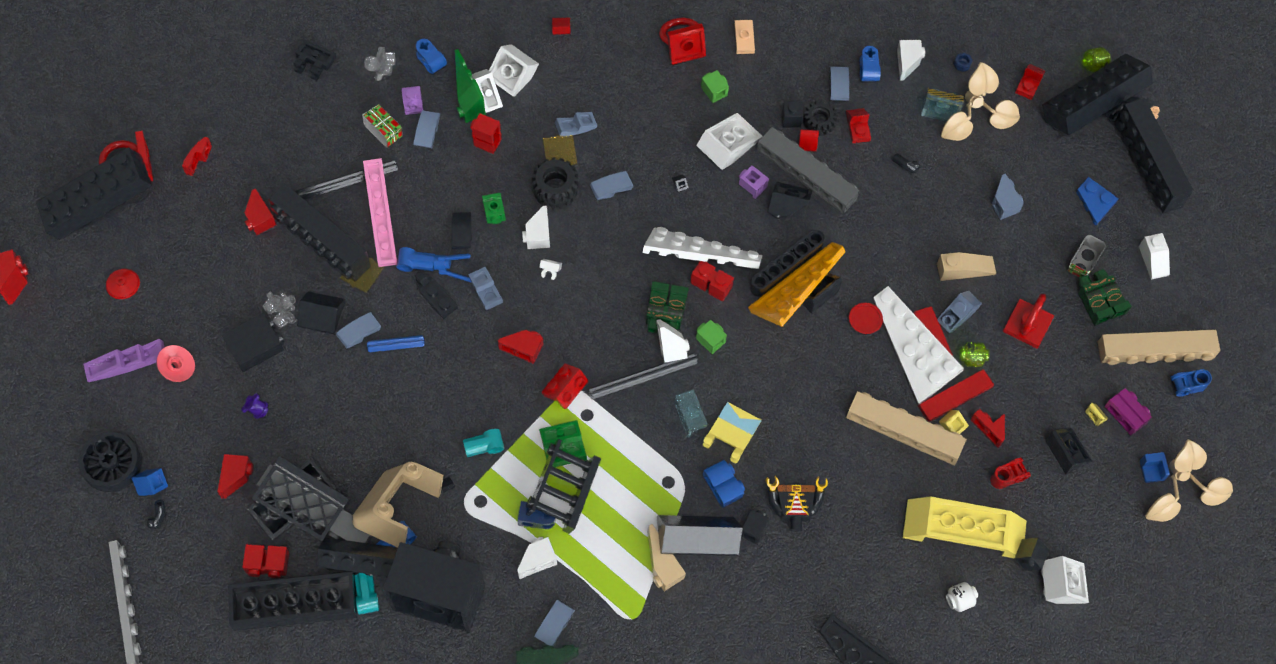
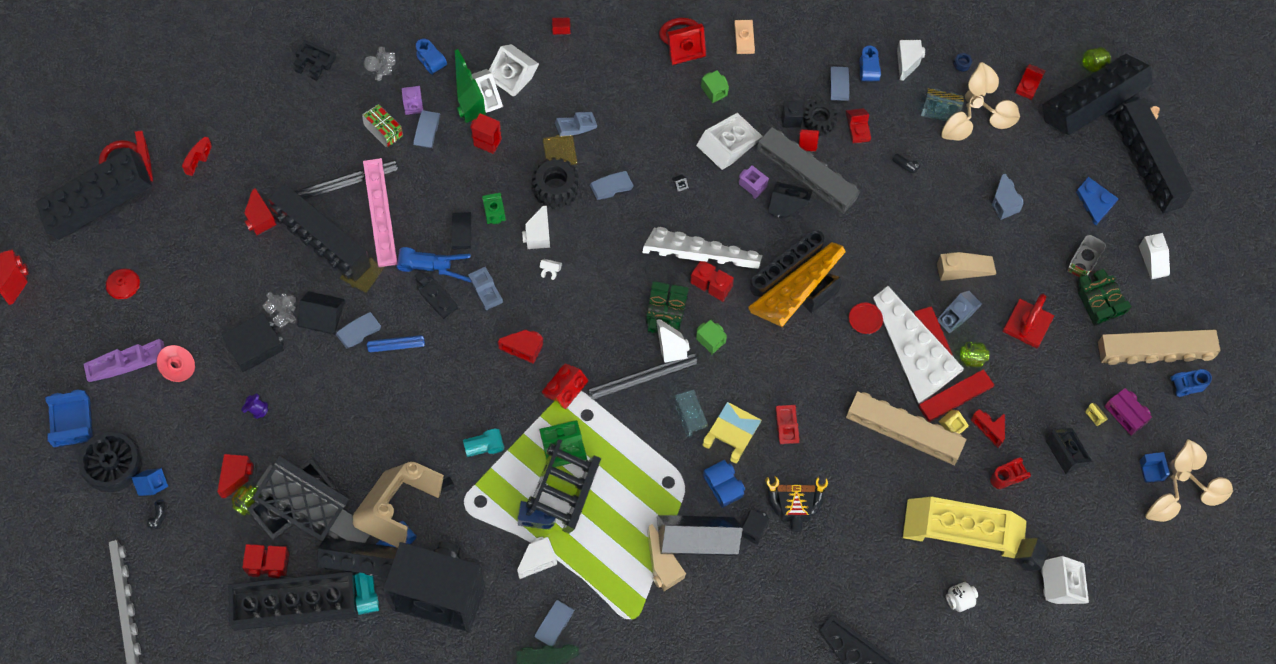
none -> blue panel [45,390,93,448]
none -> clear neon green head [231,485,261,516]
none -> red slope [775,405,799,444]

